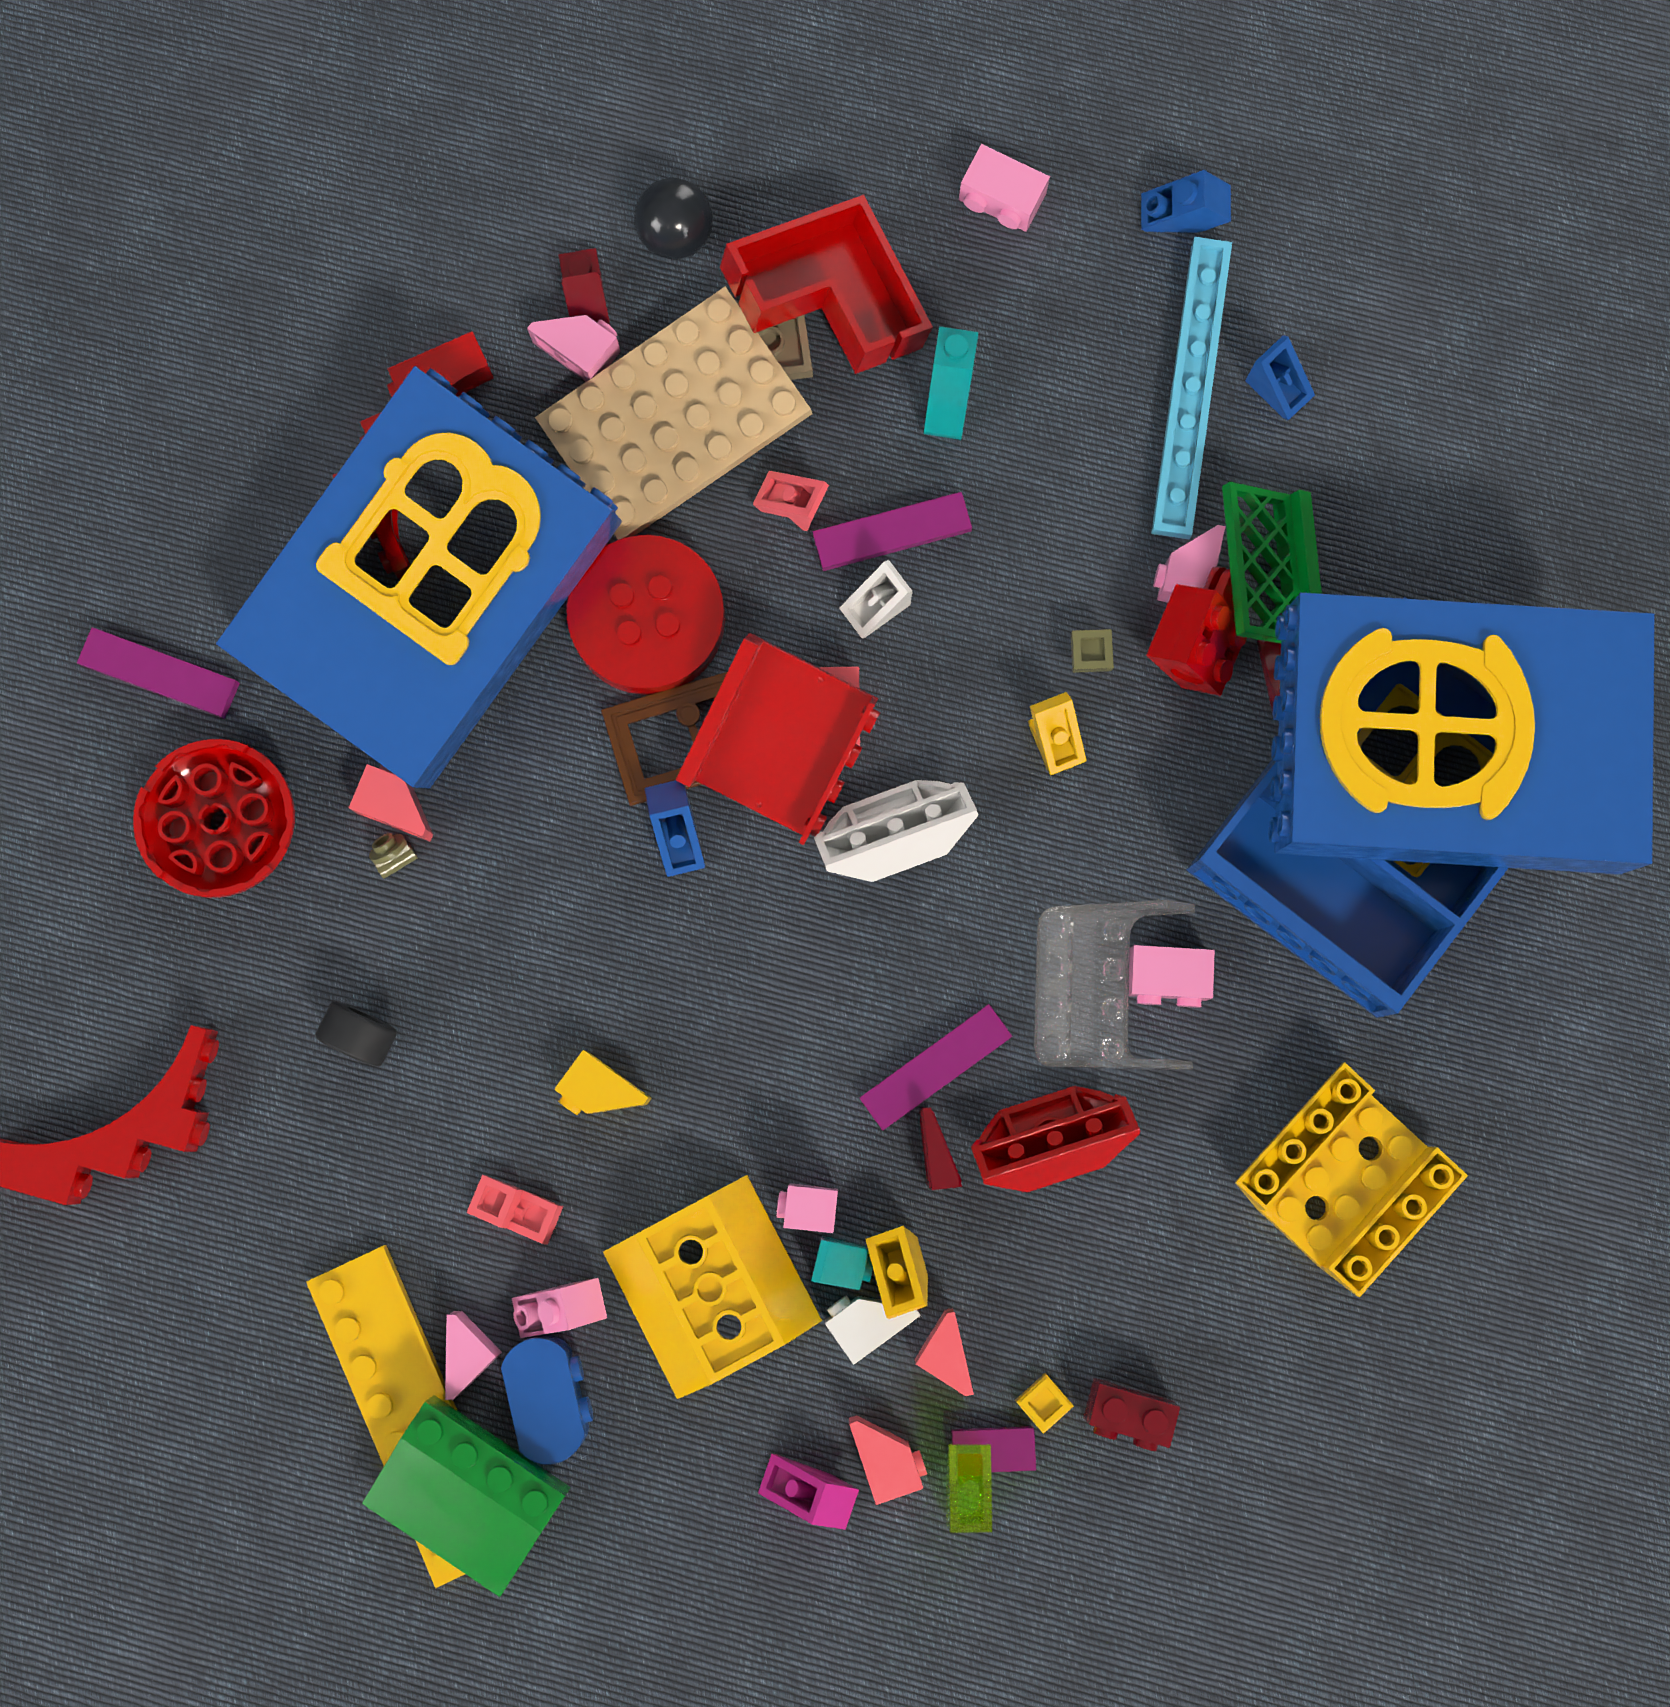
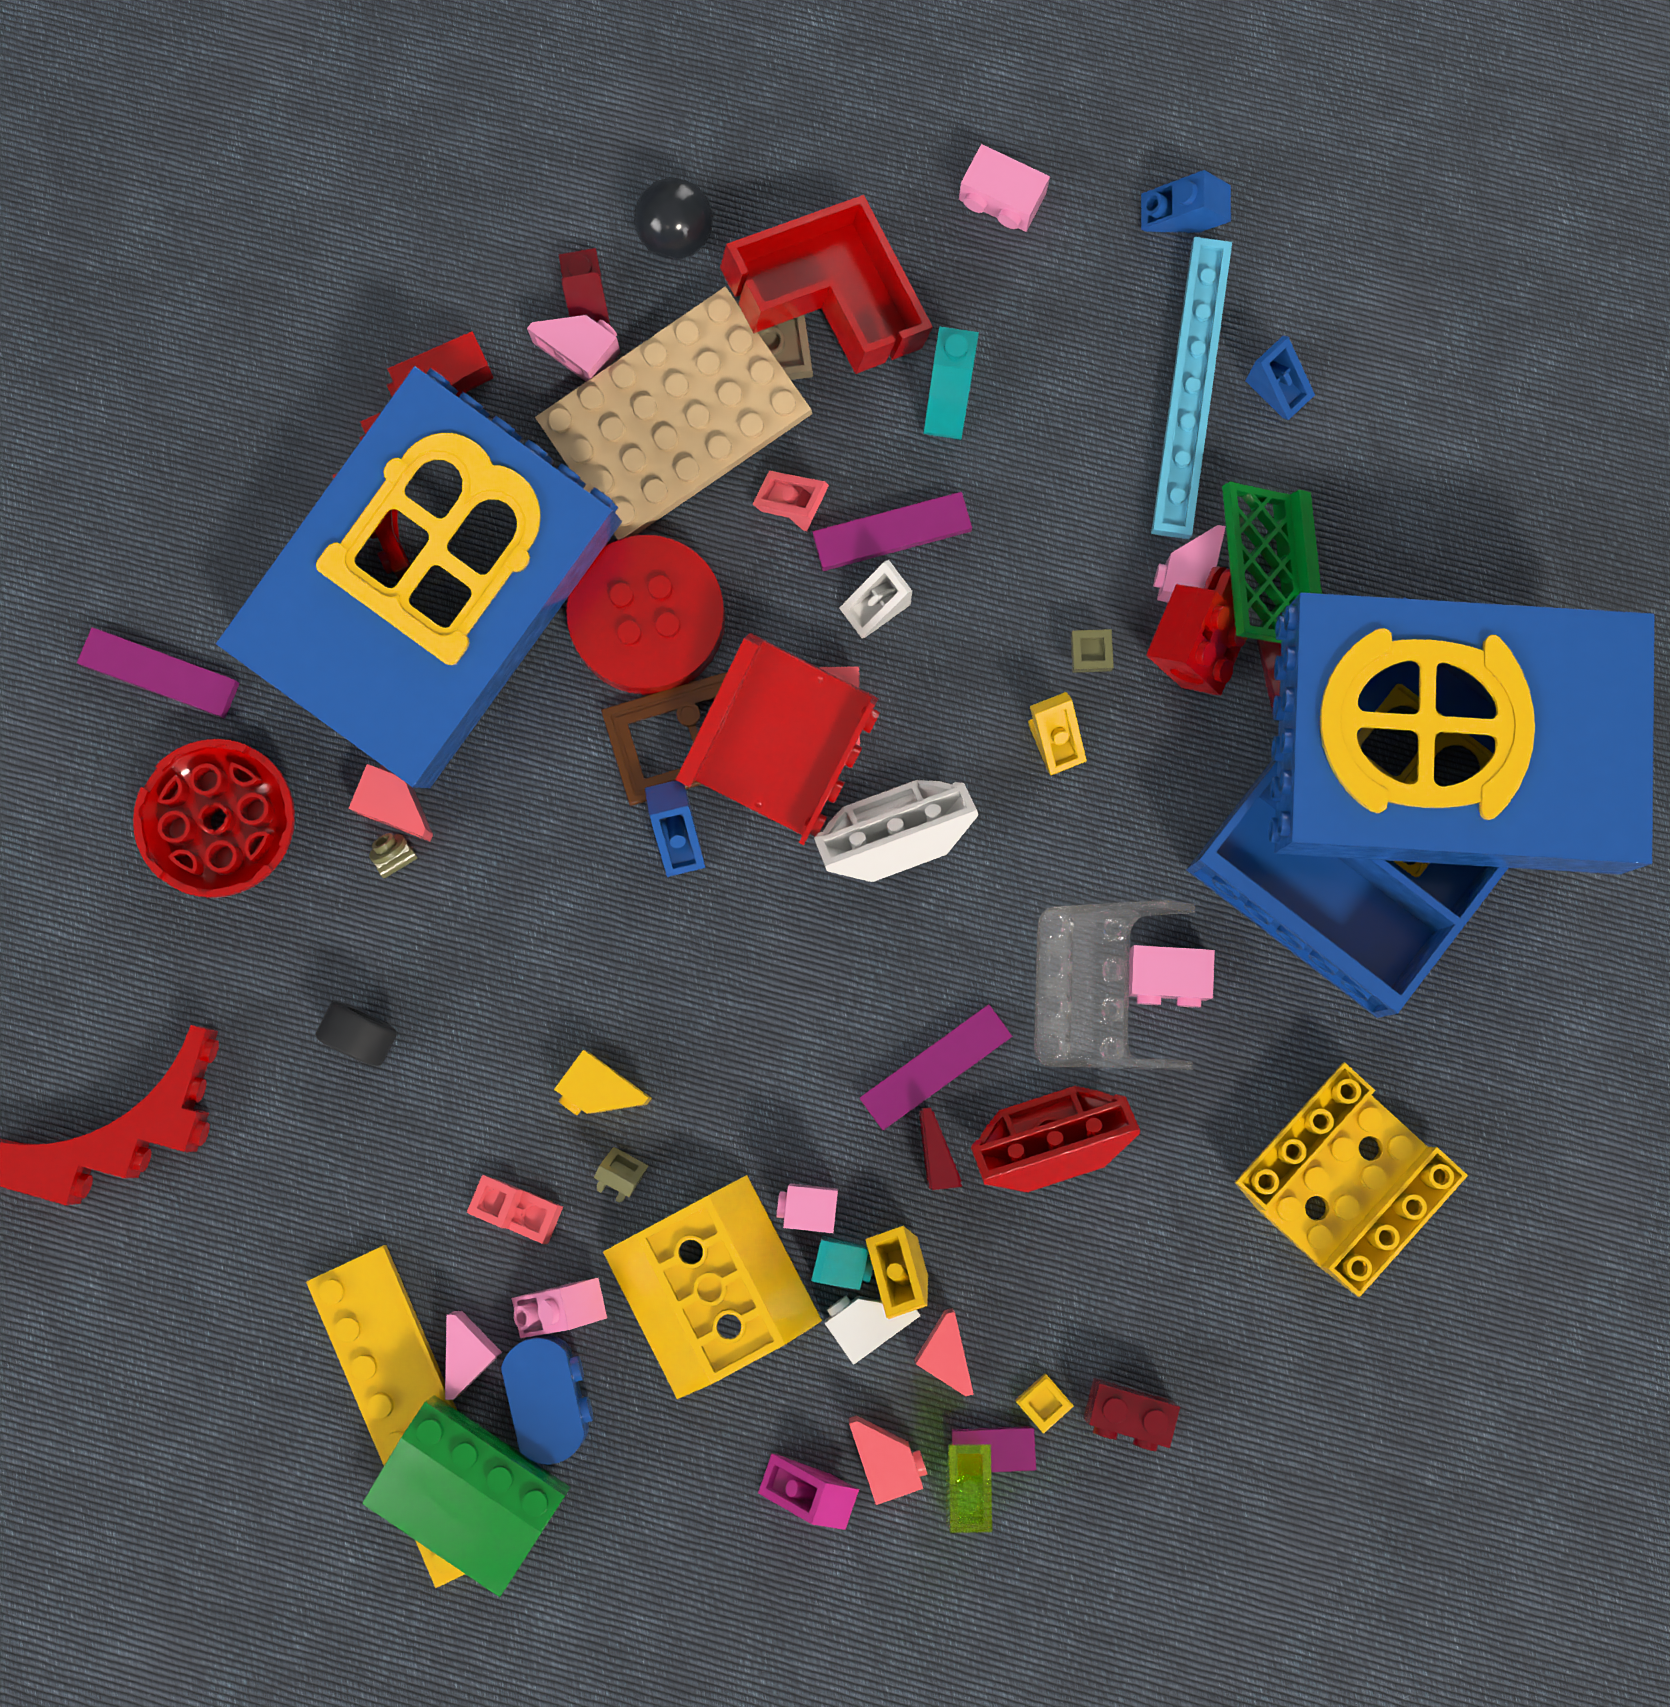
none -> olive tile [594,1147,648,1203]

